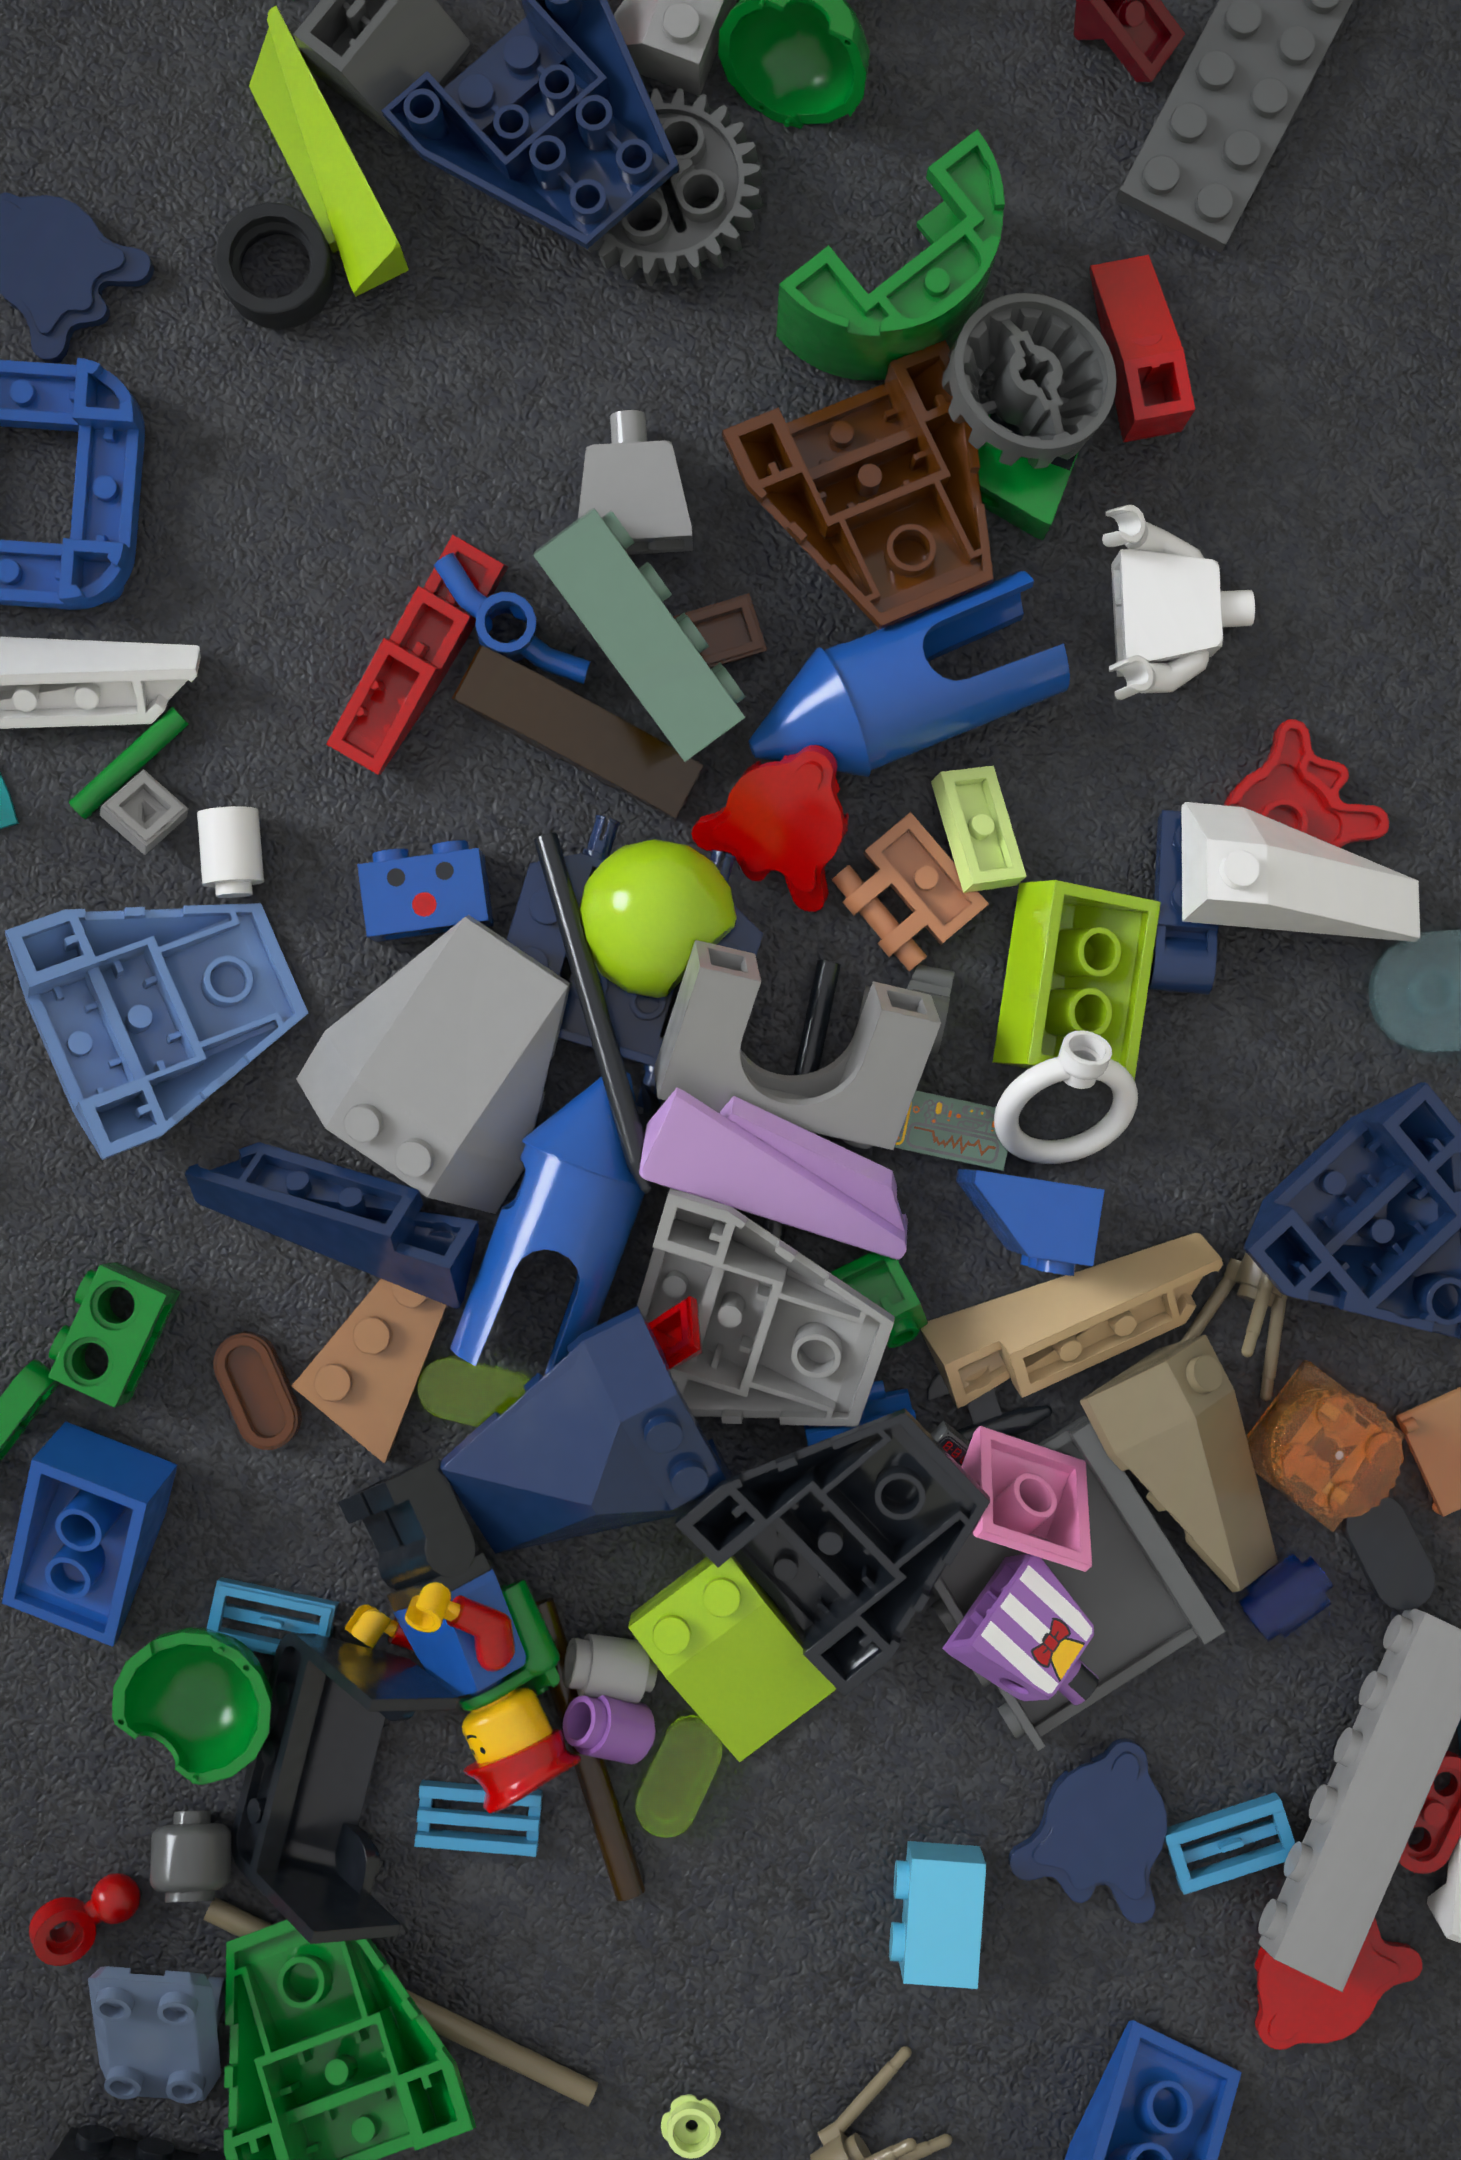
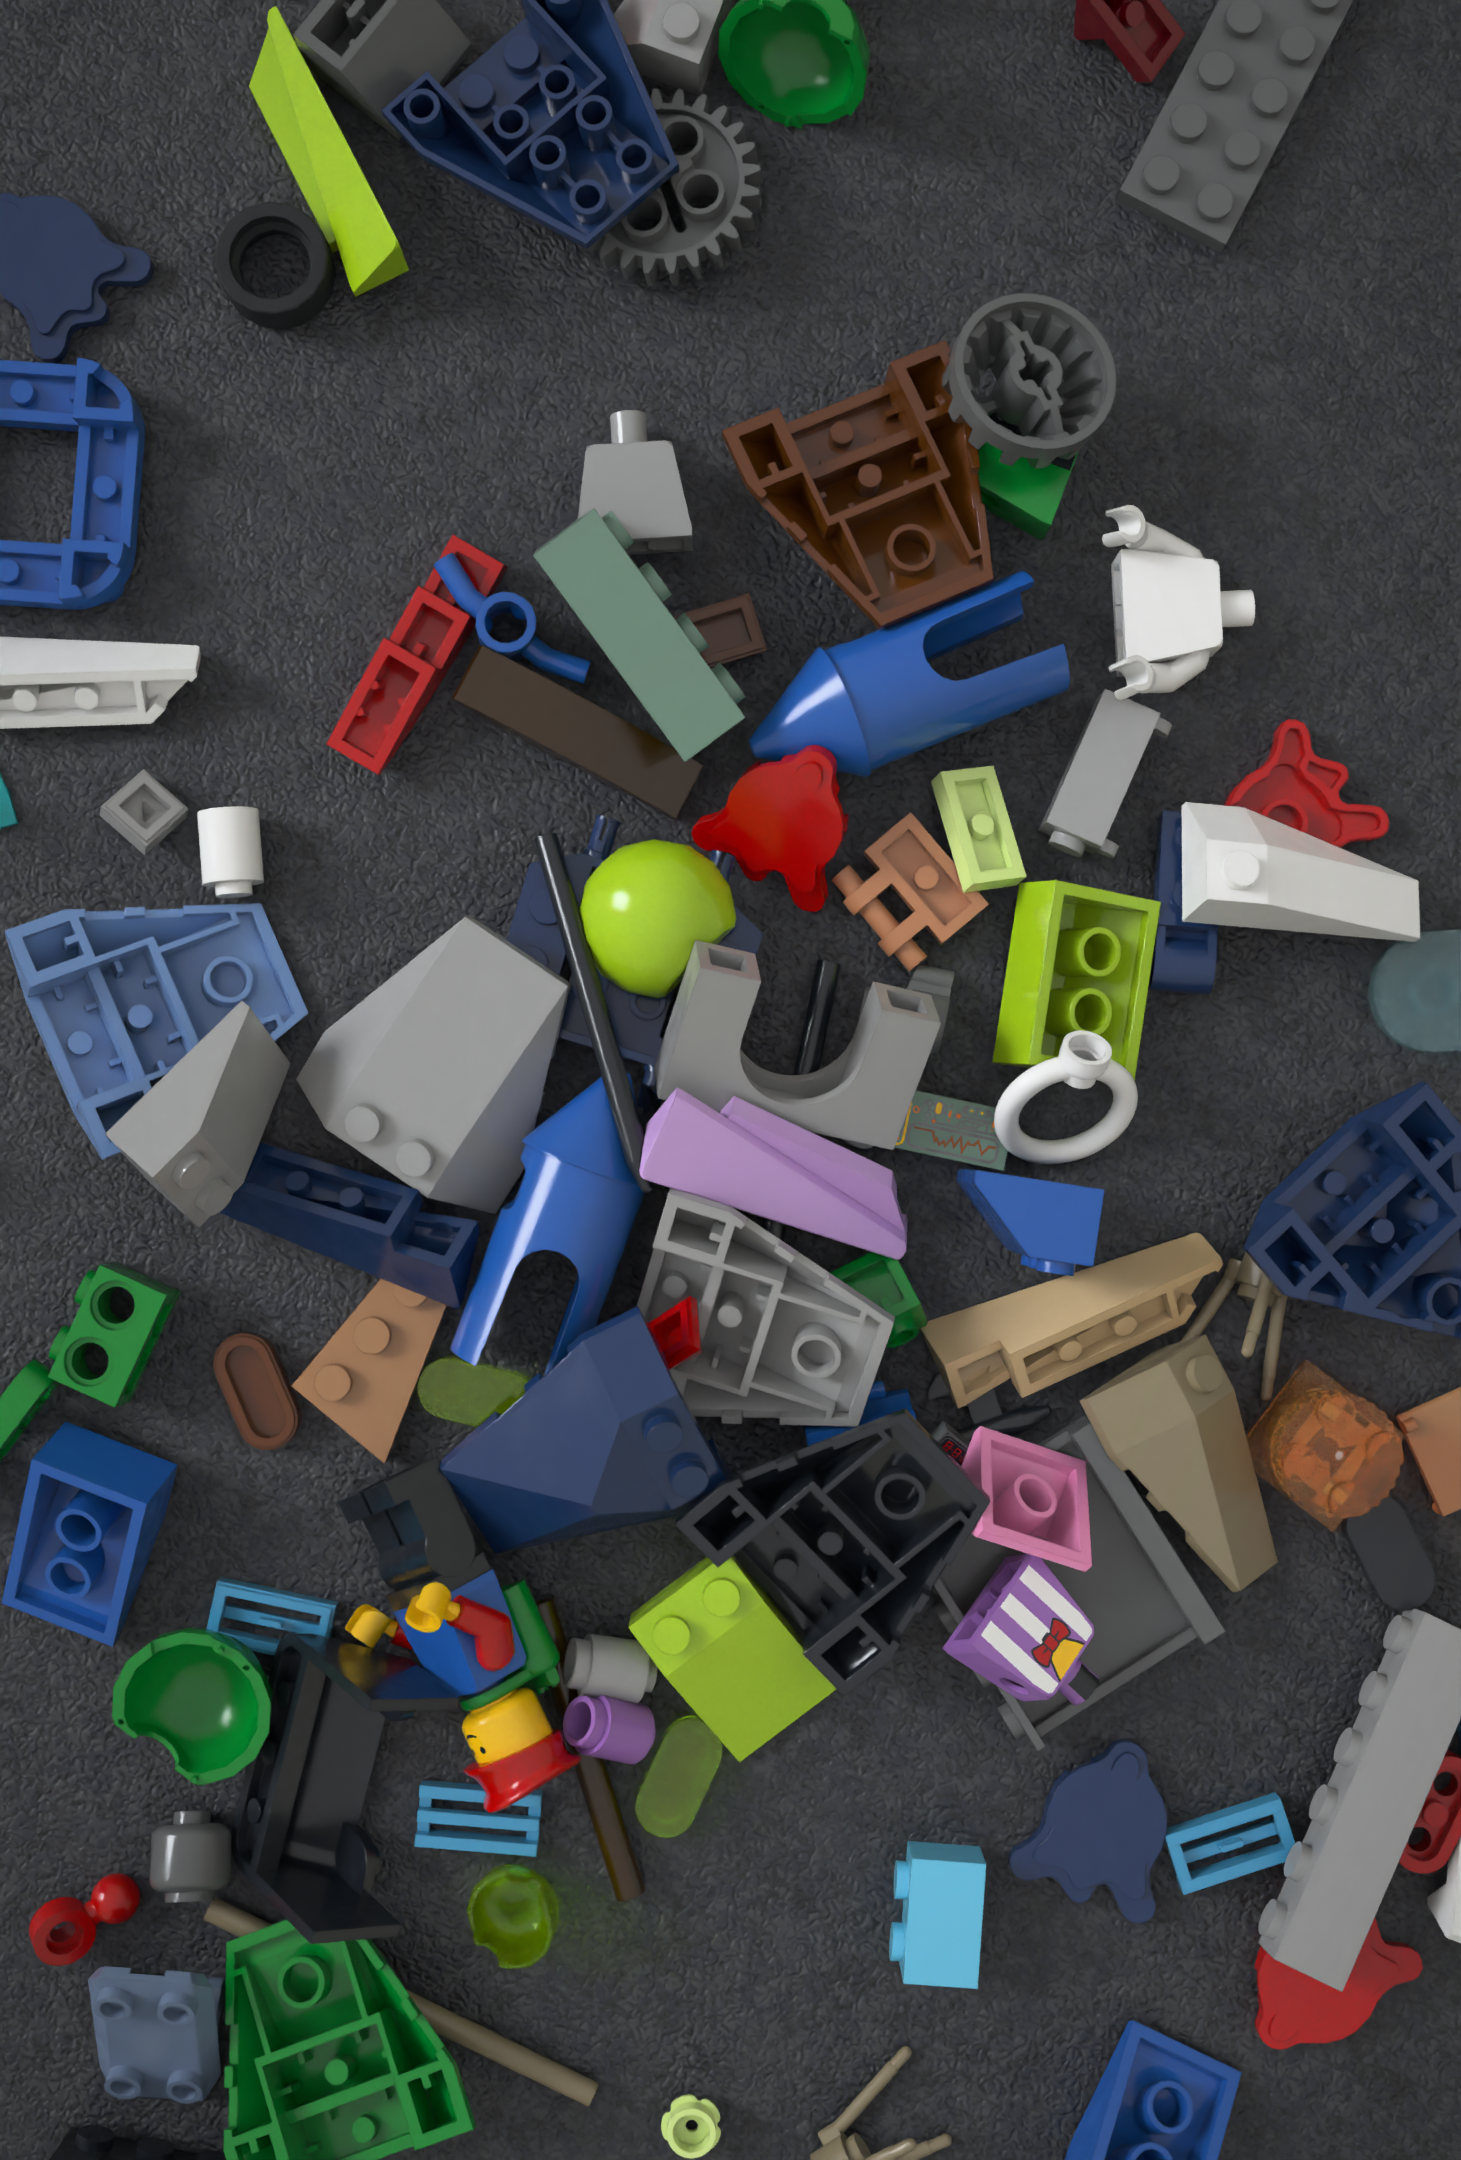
green piece [68,706,189,820] -> none
blue brick [357,840,494,942] -> none
green cylinder [776,129,1005,381] -> none
red slope [1089,255,1195,443] -> none
clear blue brick [1238,1553,1334,1643] -> none
none -> light grey slope [105,1001,291,1228]
none -> clear neon green hair [466,1864,560,1969]
none -> light grey brick [1039,689,1172,858]

